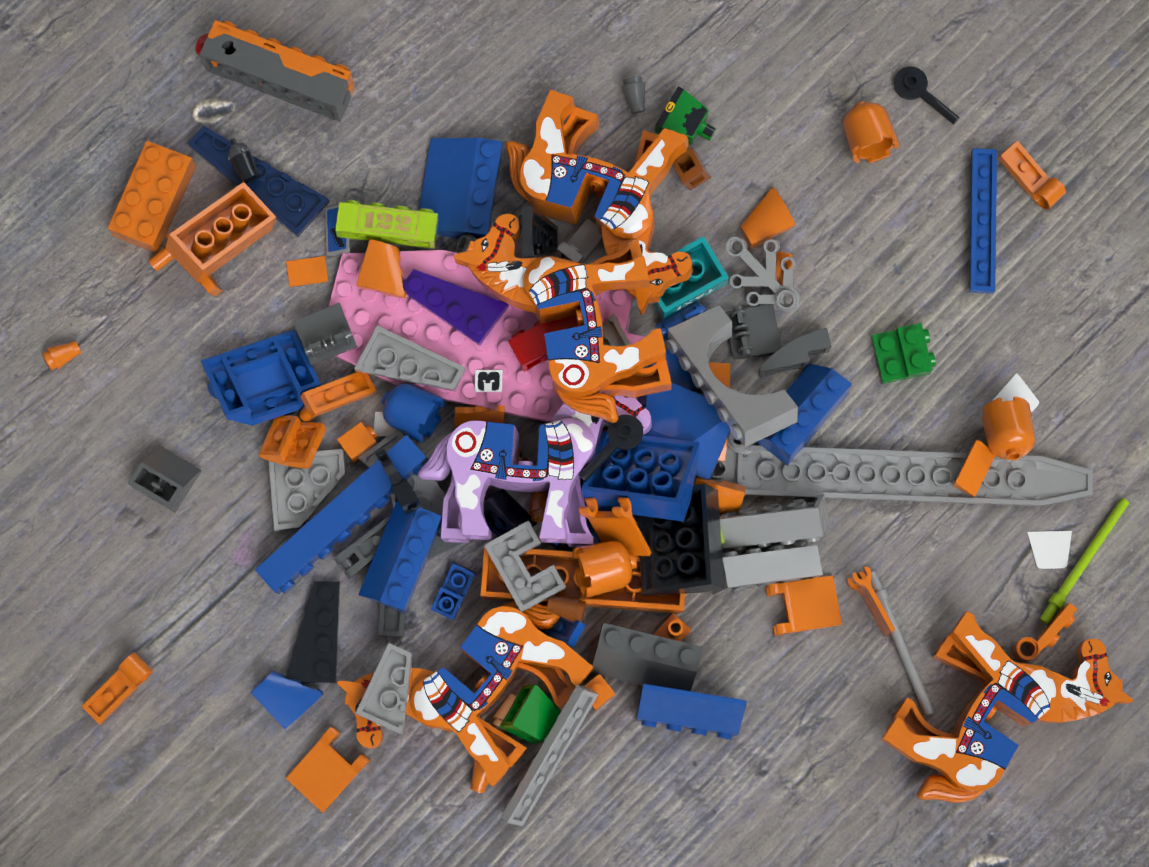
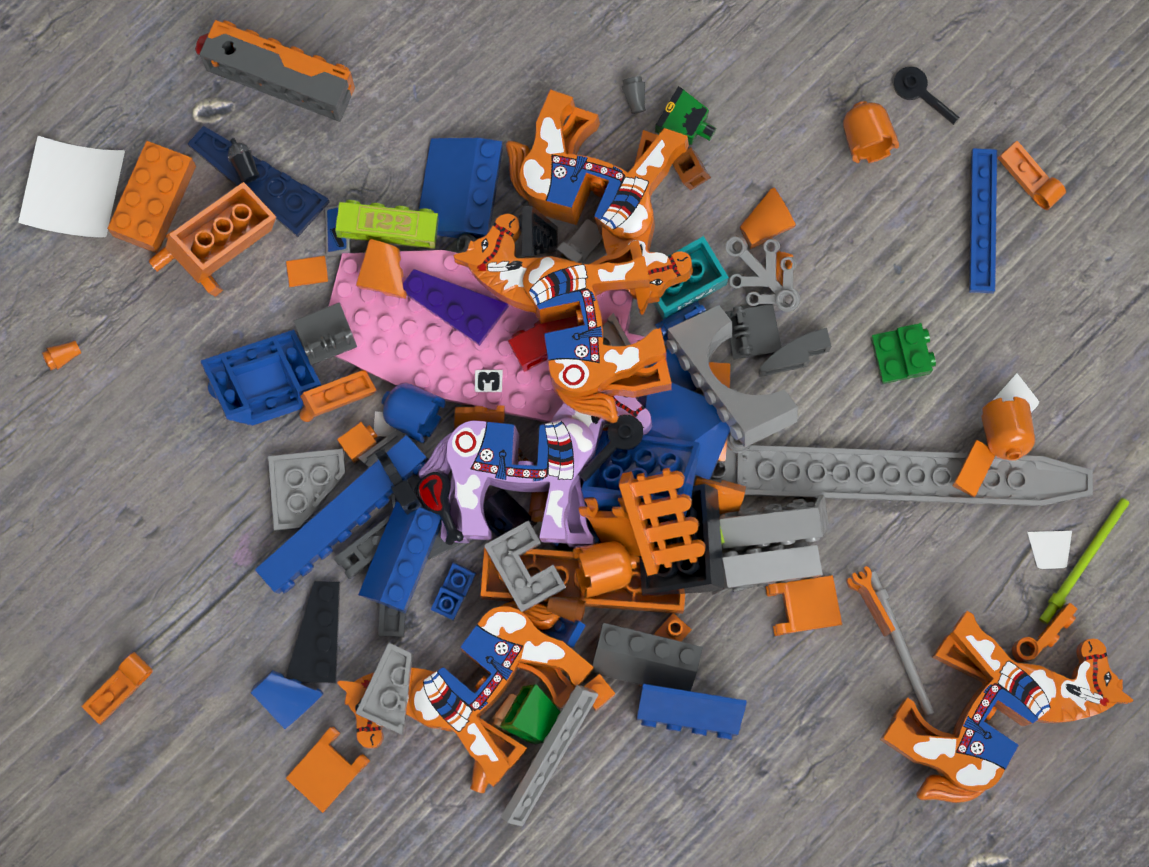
dark grey slope [128,445,201,513] -> none
orange slope [258,415,326,469] -> none
light grey wing [354,325,466,392] -> none
blue slope [757,364,852,466] -> none
none -> white sticker [18,136,125,237]
none -> black piece [416,472,464,545]
none -> orange fence [619,468,706,576]

